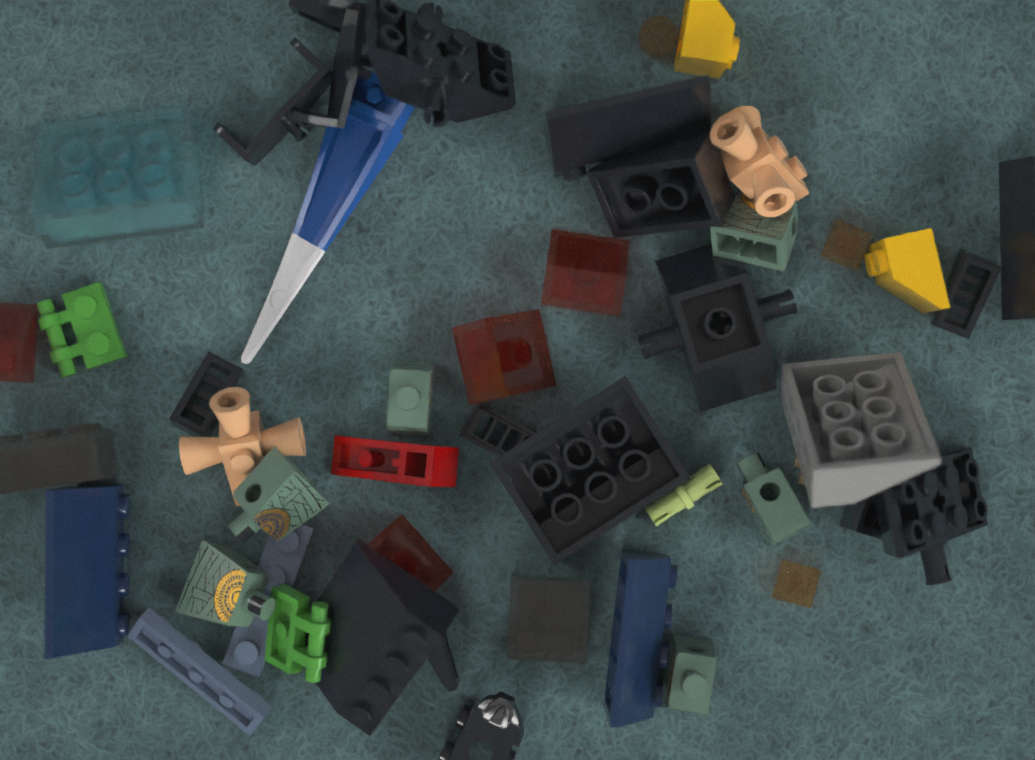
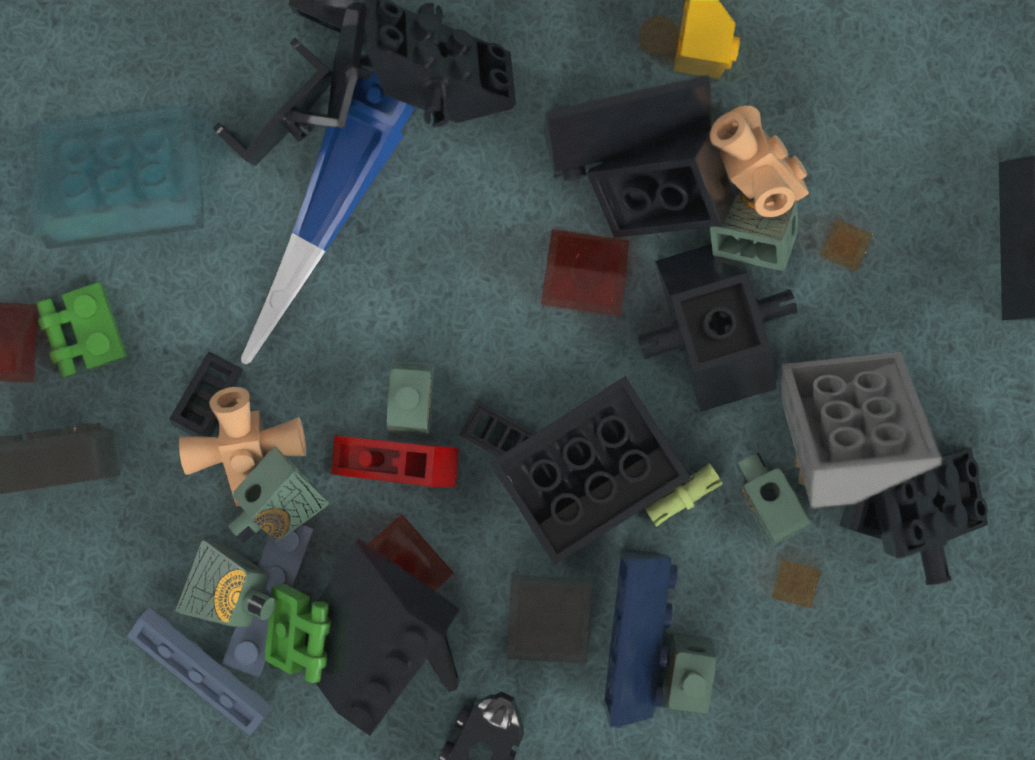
dark blue slope [44,484,131,658] -> none
clear red slope [452,309,556,405] -> none
yellow slope [864,228,950,314] -> none
black slope [931,248,1002,339] -> none

